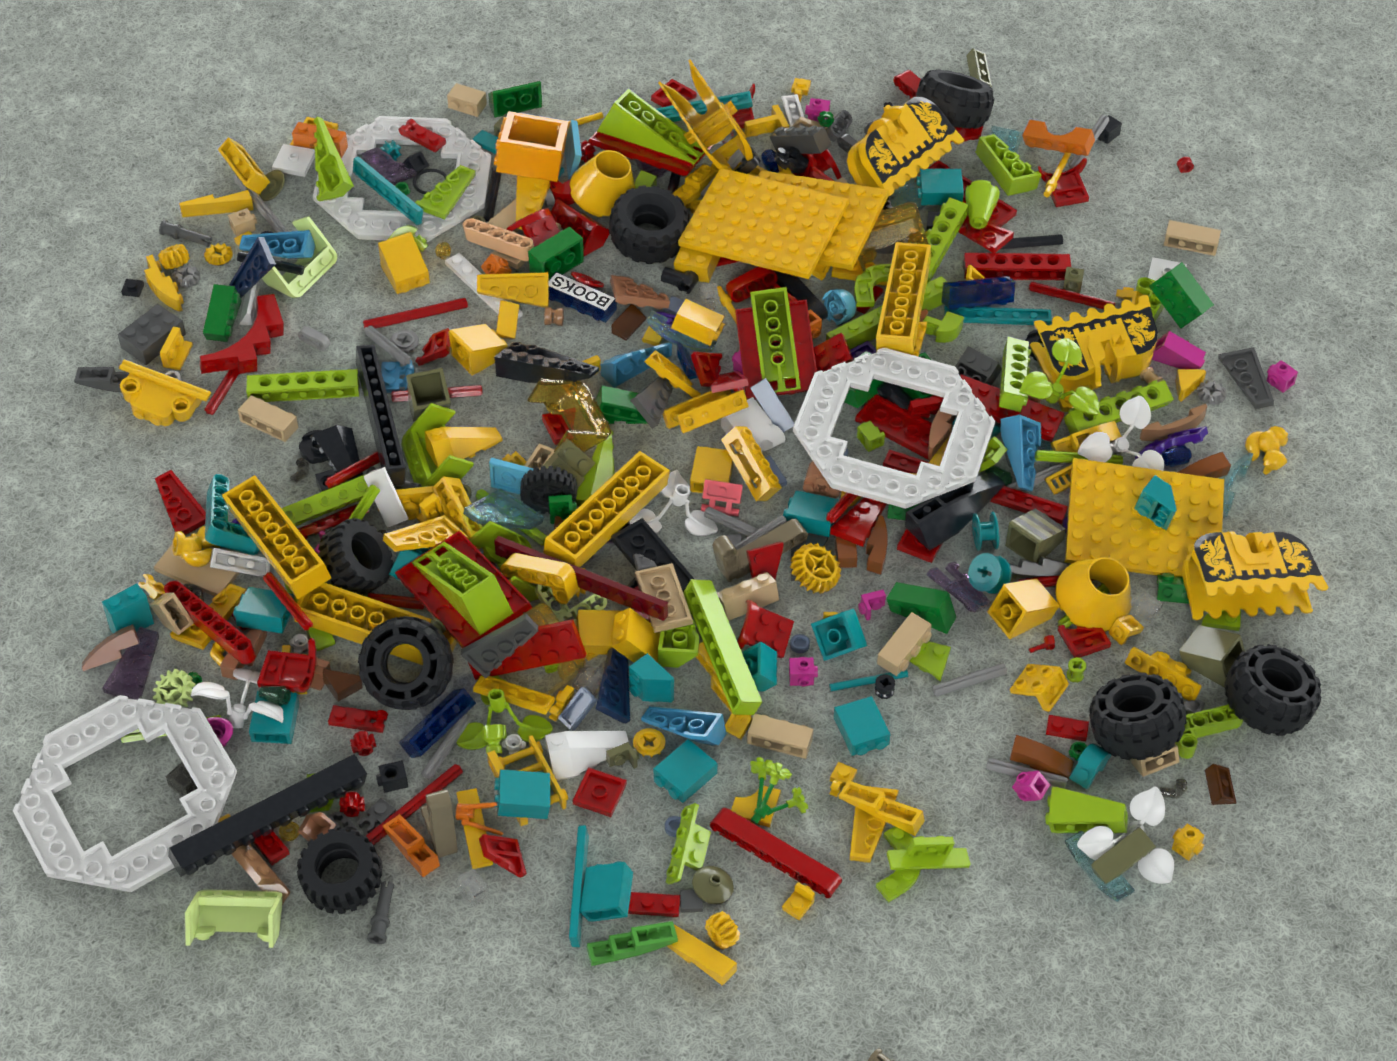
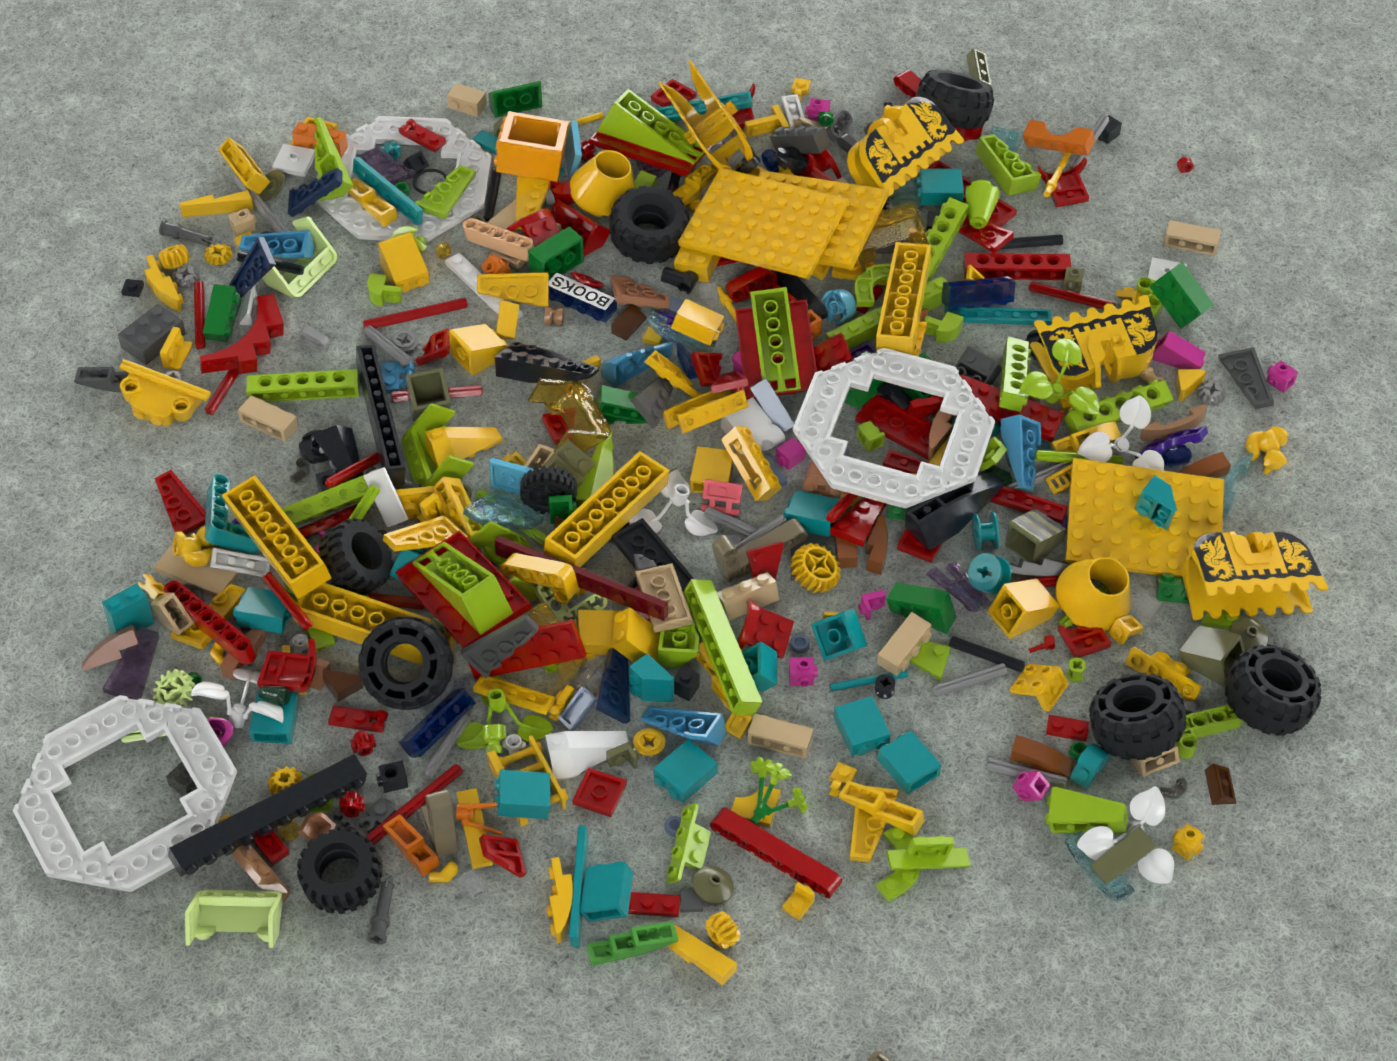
none -> red axle [194,280,205,350]
none -> yellow gear [268,765,302,795]
none -> dark blue wing [288,168,343,217]
none -> yellow slope [347,177,398,227]
none -> lime brick [367,273,403,307]
none -> yellow arm [429,861,458,883]
none -> yellow slope [546,857,573,943]
none -> black brick [674,666,700,701]
none -> dark pink brick [776,437,805,470]
none -> teal brick [878,730,941,794]
none -> black axle [949,636,1025,672]
none -> olive dish [1230,617,1268,652]

